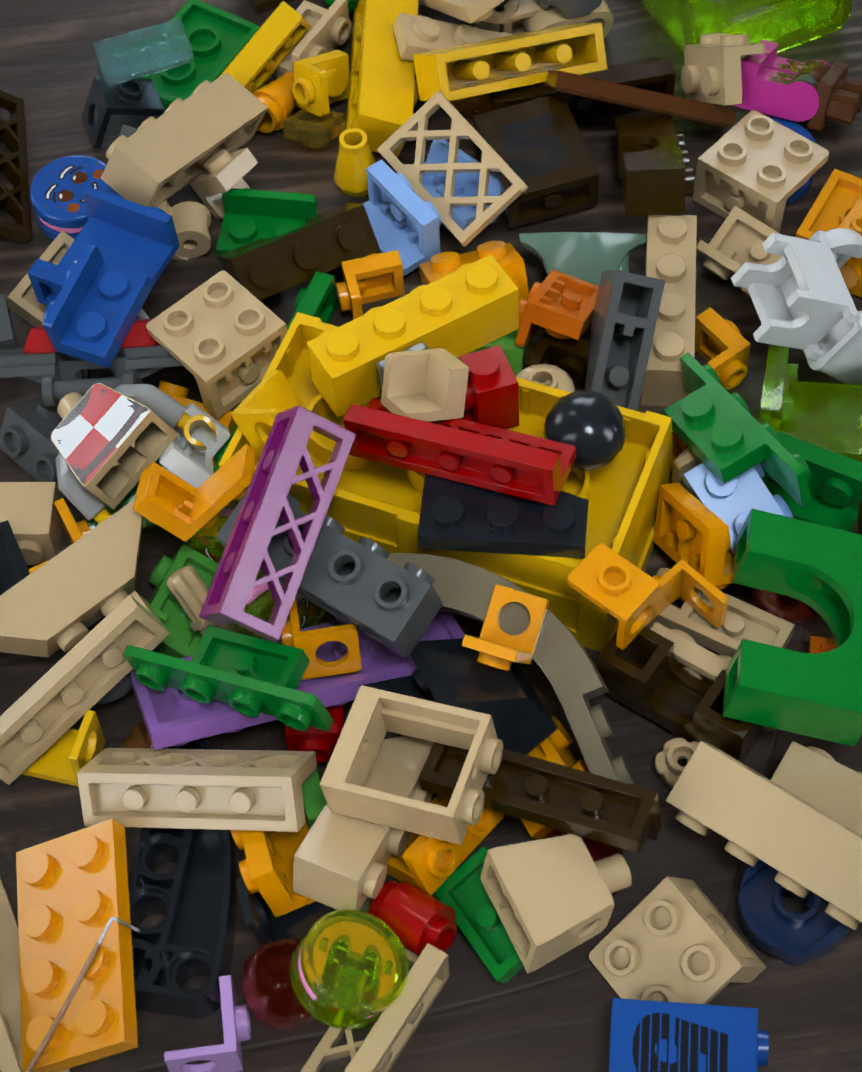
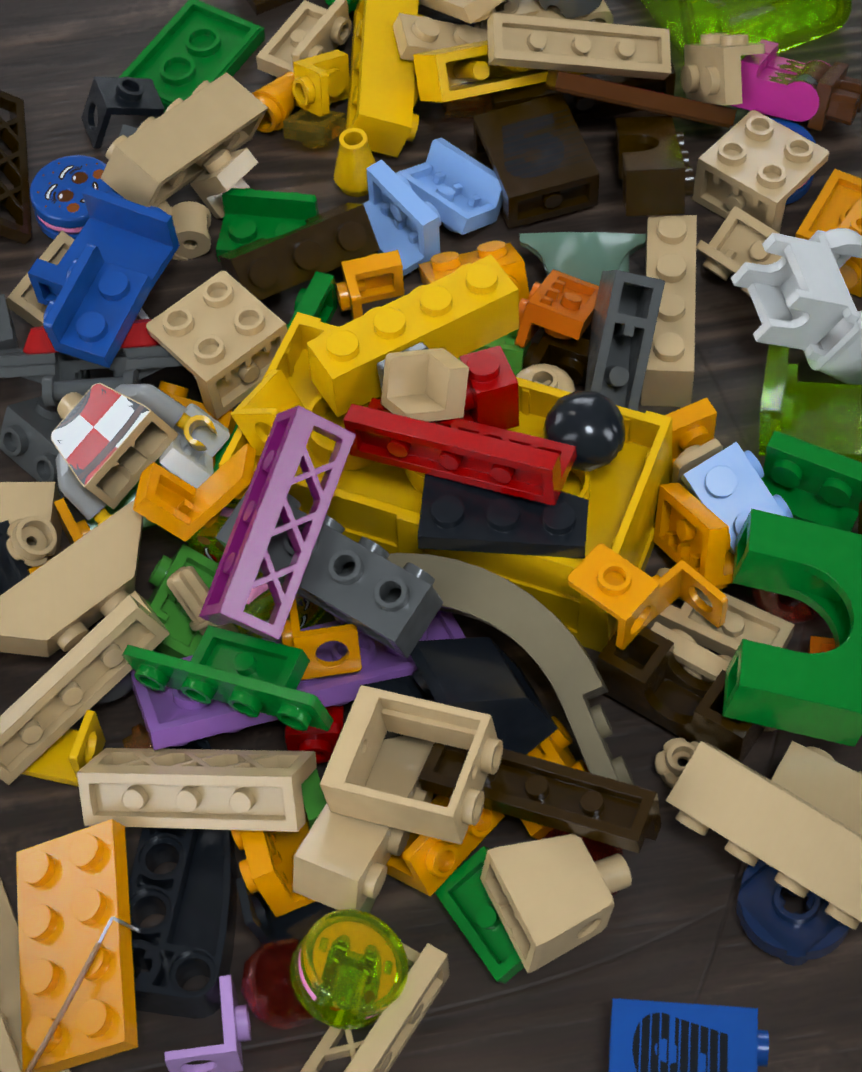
clear light blue bracket [92,18,194,86] -> none
yellow piece [218,1,312,93] -> none
red brick [369,880,457,957] -> none
tan window [377,91,528,247] -> none
light orange bracket [461,584,549,671] -> none
tan bracket [589,876,767,1005] -> none
green bracket [663,353,812,507] -> none
light orange bracket [695,307,751,390] -> none
none -> tan plate [6,515,57,567]
none -> tan plate [487,13,671,80]

